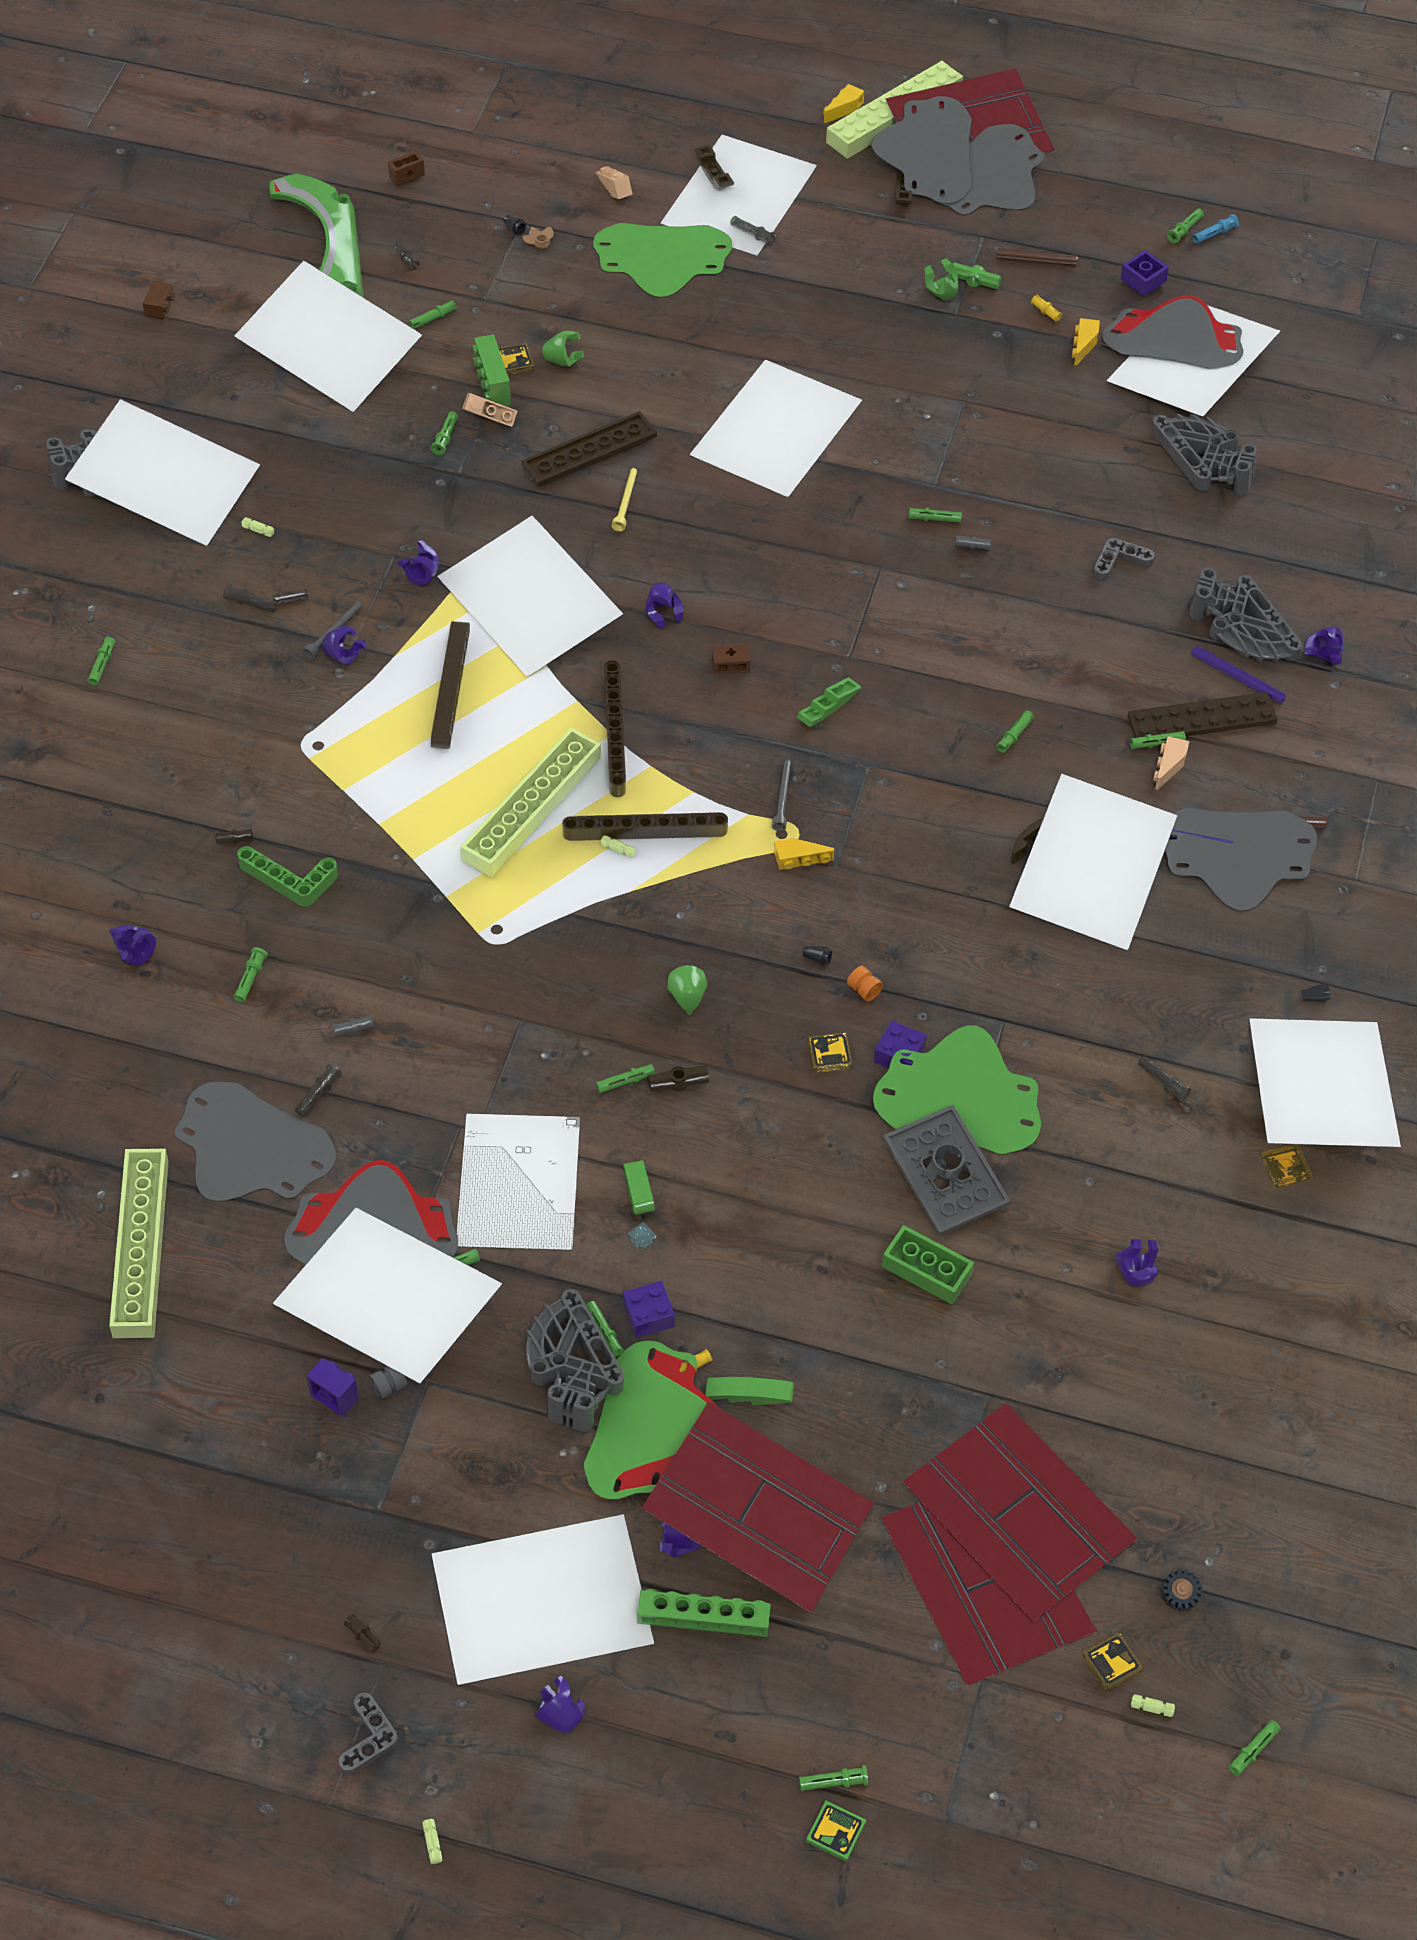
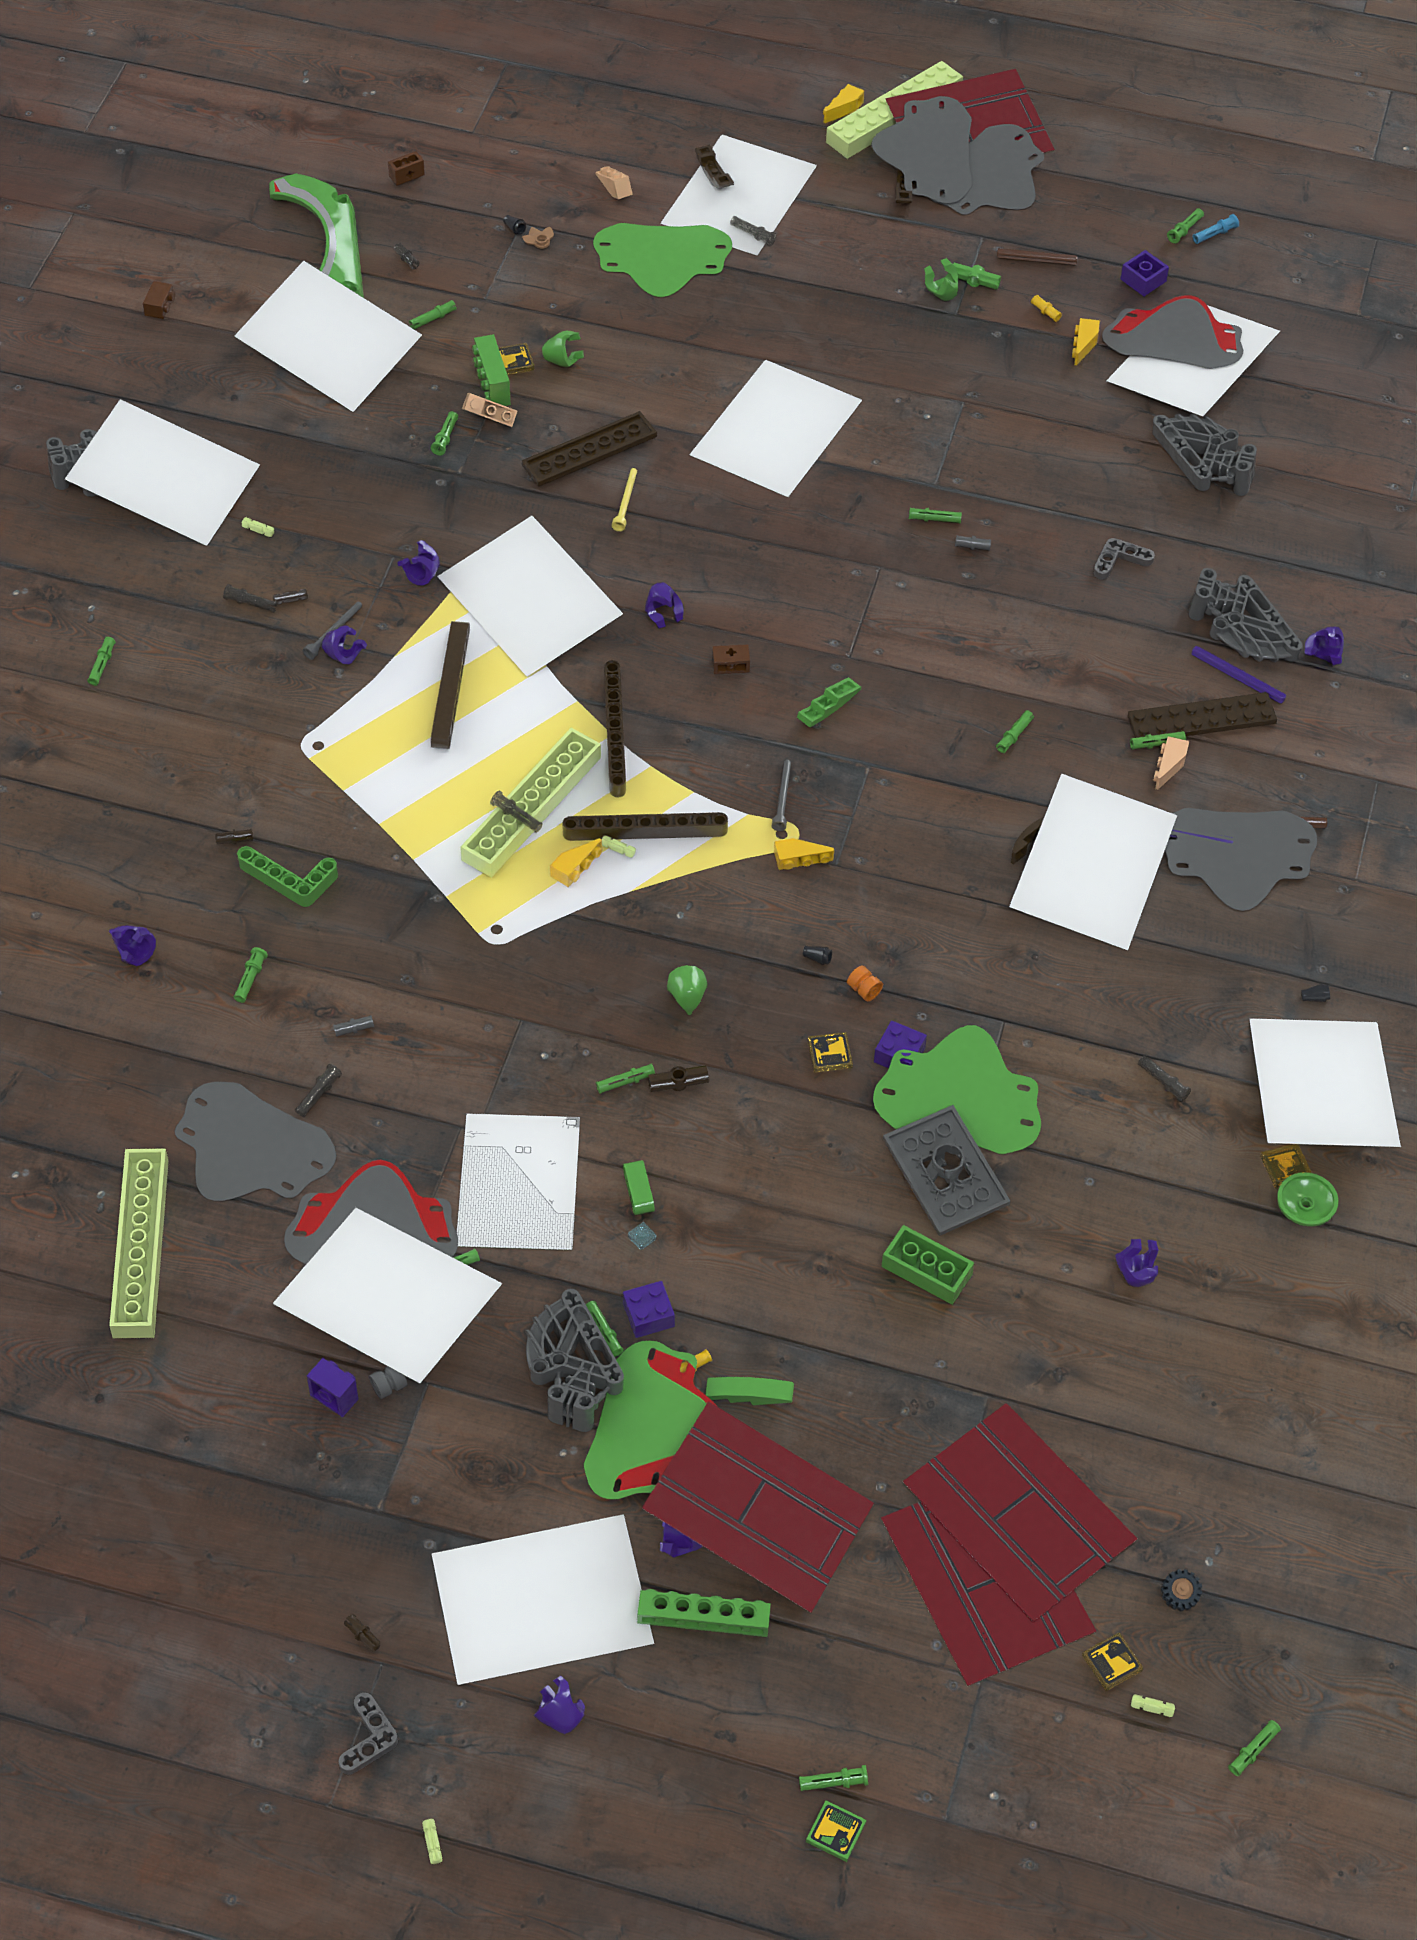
none -> clear smoke pin [490,790,543,833]
none -> yellow slope [550,838,603,887]
none -> bright green dish [1277,1173,1338,1226]

